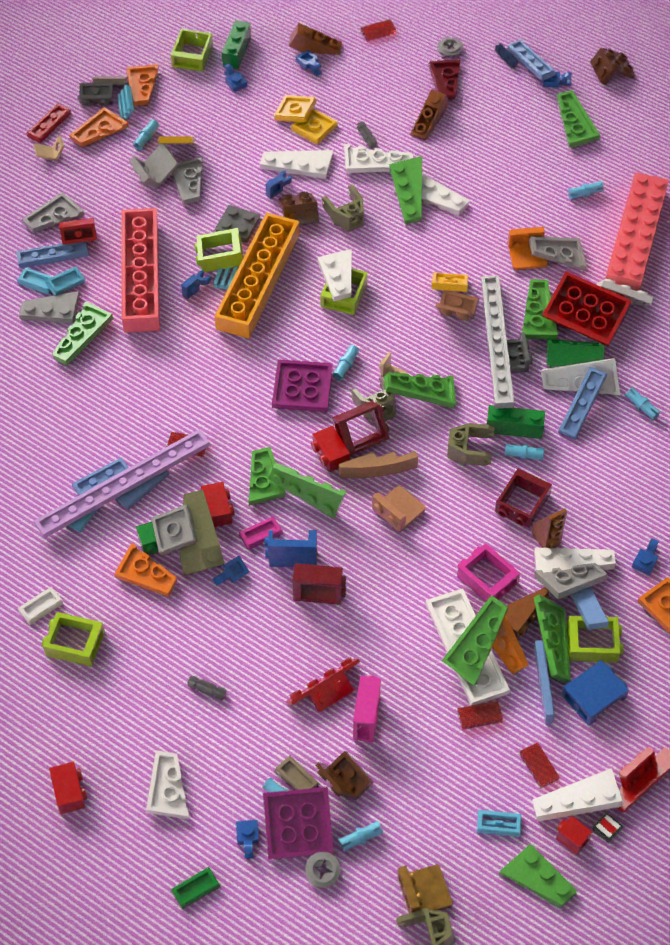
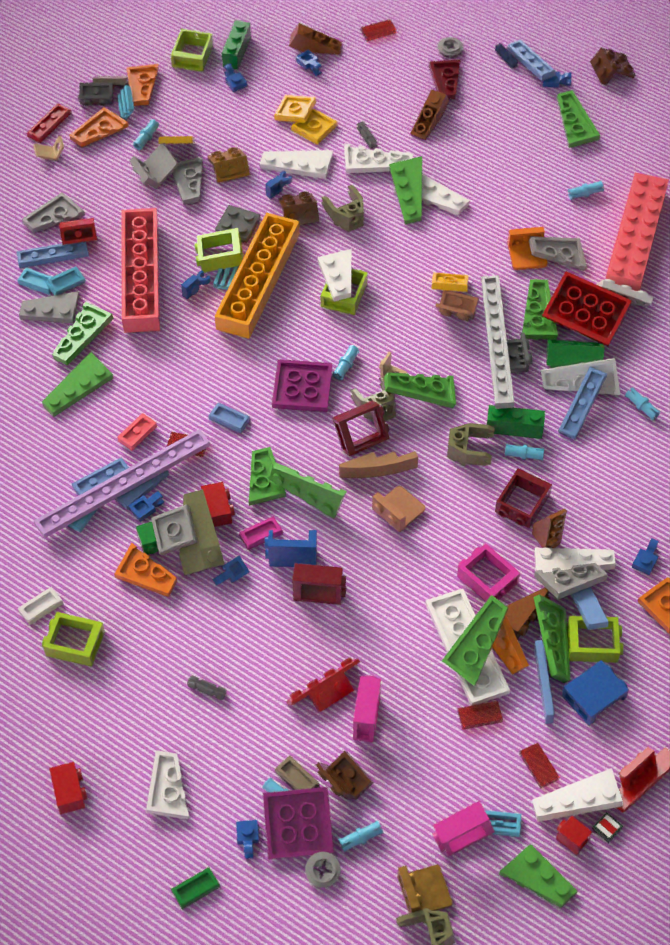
red brick [311,425,350,472] -> none
none -> bright green wing [42,352,113,417]
none -> coral plate [117,413,157,451]
none -> blue plate [128,491,164,522]
none -> pearl gold bracket [207,147,250,183]
none -> medium blue tile [208,402,250,434]
none -> dark pink window [432,800,495,857]

